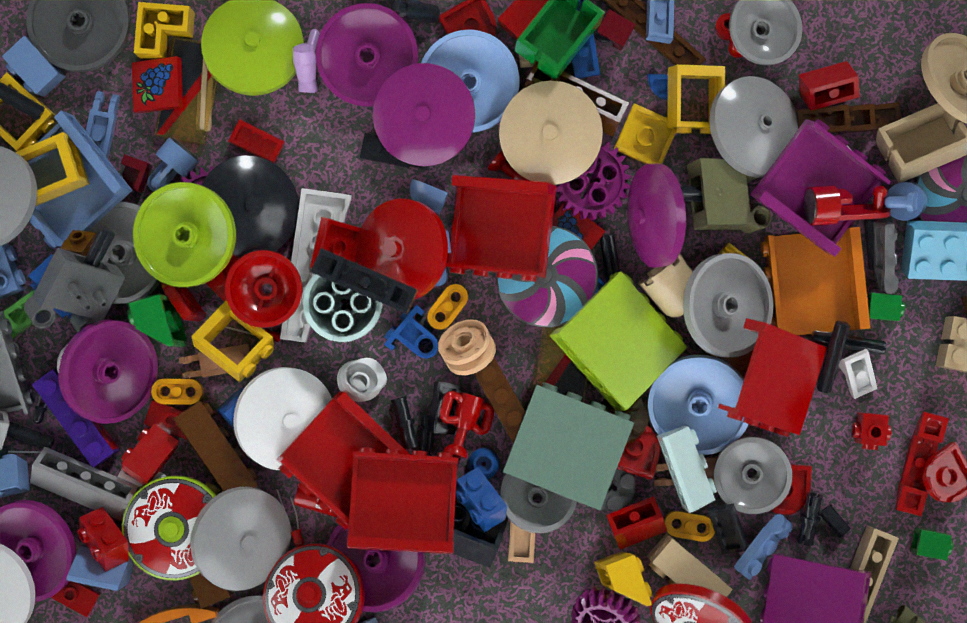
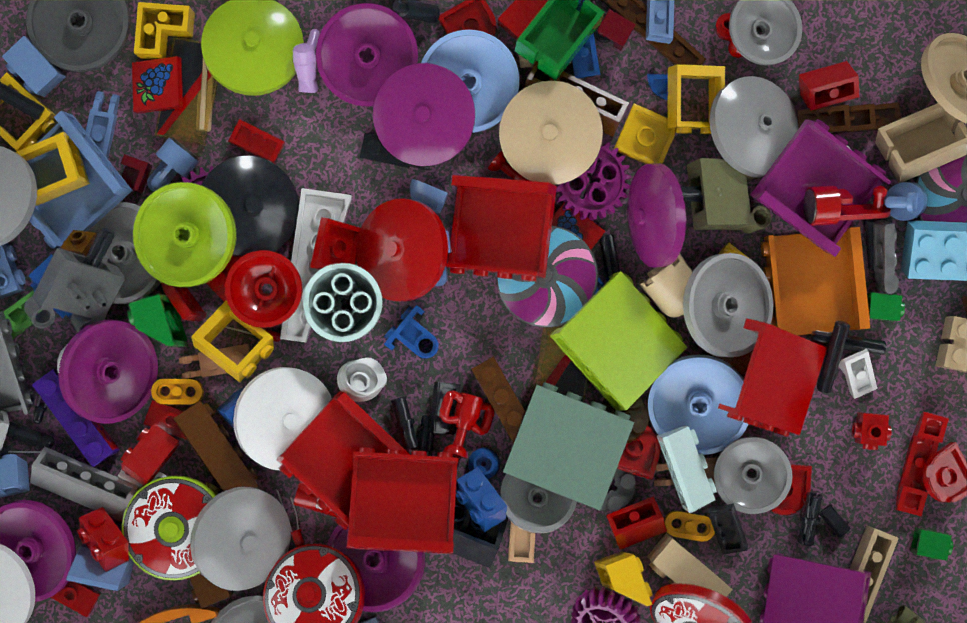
black slope [310,248,418,314] -> none
light orange plate [427,284,468,330] -> none
light nougat wheel [438,320,496,375] -> none
medium blue hinge [734,514,793,580] -> none

